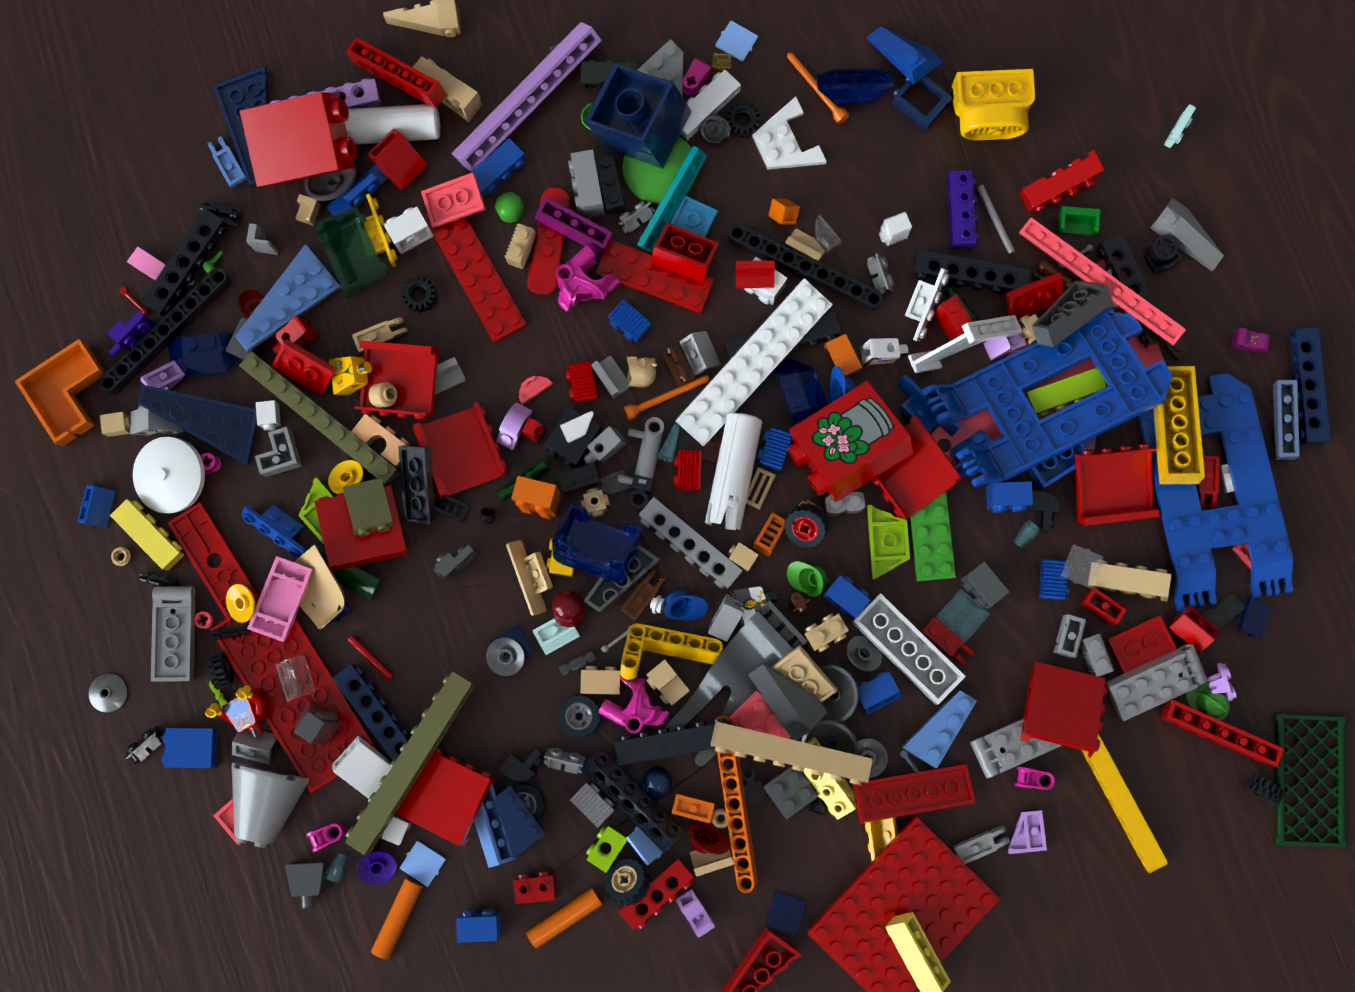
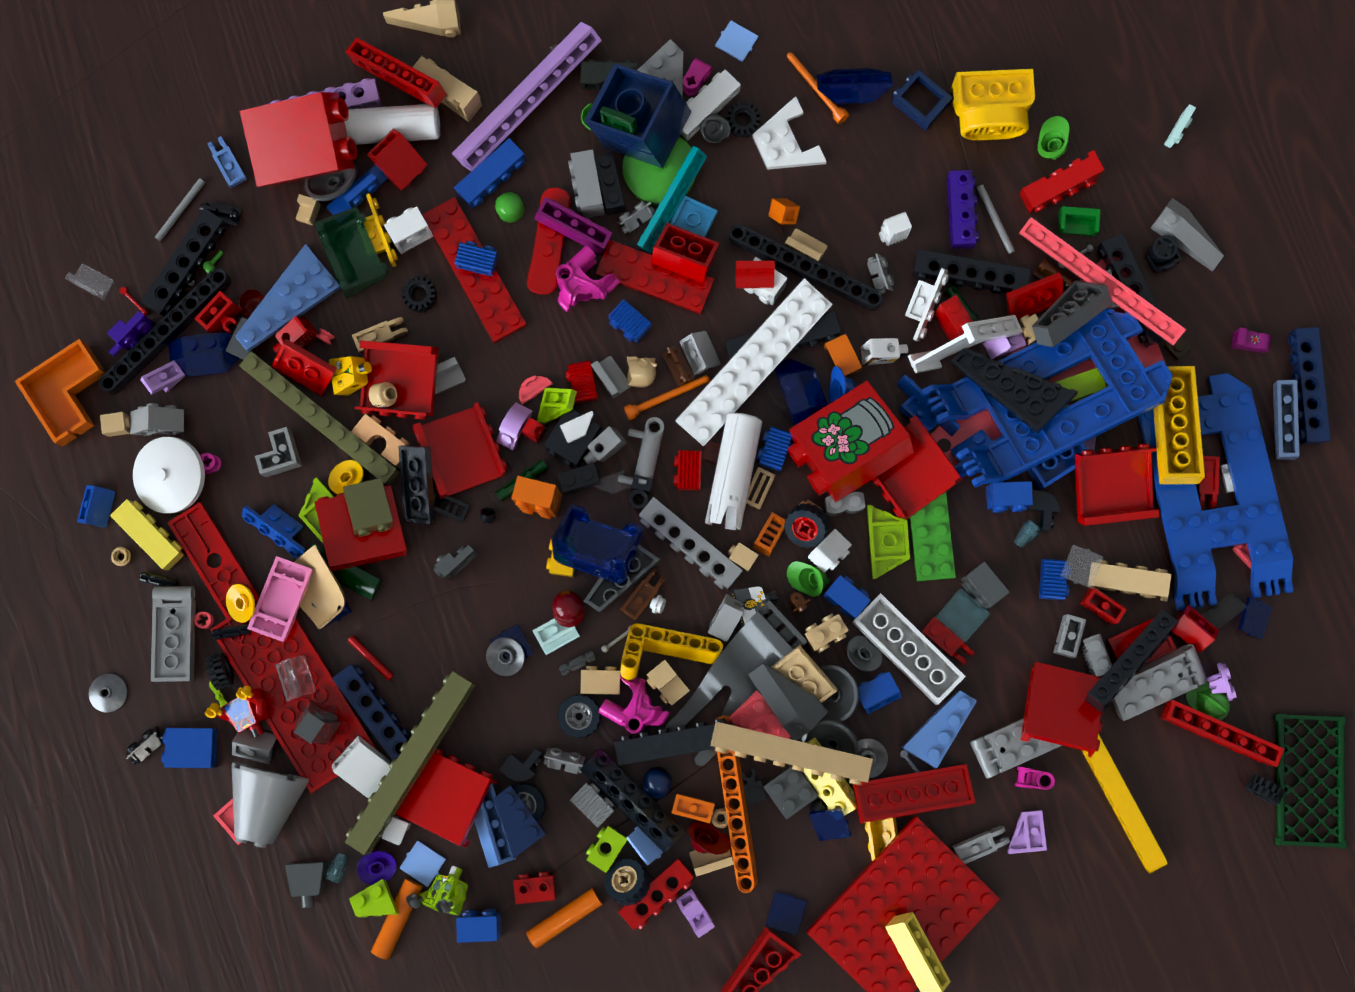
bright pink slope [127,246,165,280] -> none
dark blue wing [137,384,257,465] -> none
dark blue wing [213,66,267,188] -> none
light grey panel [246,223,278,255] -> none
white brick [256,400,281,430] -> none
dark pink piece [306,822,347,853] -> none
coral plate [421,172,486,228] -> none
tan brick [505,224,536,269] -> none
tan bracket [506,540,553,616] -> none
tan brick [581,488,610,517] -> none
clear light blue slope [657,423,680,464] -> none
blue piece [664,590,708,621] -> none
clear yellow plate [712,53,732,70] -> none
clear tile [815,215,842,253] -> none
blue wedge [867,26,943,84] -> none
none -> clear panel [65,264,114,300]
none -> light grey bar [154,178,205,242]
none -> red brick [194,291,242,337]
none -> coral bush [315,328,335,345]
none -> lime wing [349,879,399,917]
none -> lime torso [406,866,468,916]
none -> blue brick [454,241,499,277]
none -> lime wing [537,388,577,425]
none -> dark green plate [600,106,638,135]
none -> white brick [808,529,852,573]
none -> clear blue piece [809,808,852,841]
none -> black wing [951,348,1078,434]
none -> bright green piece [1037,116,1070,160]
none -> black brick [1085,609,1179,713]

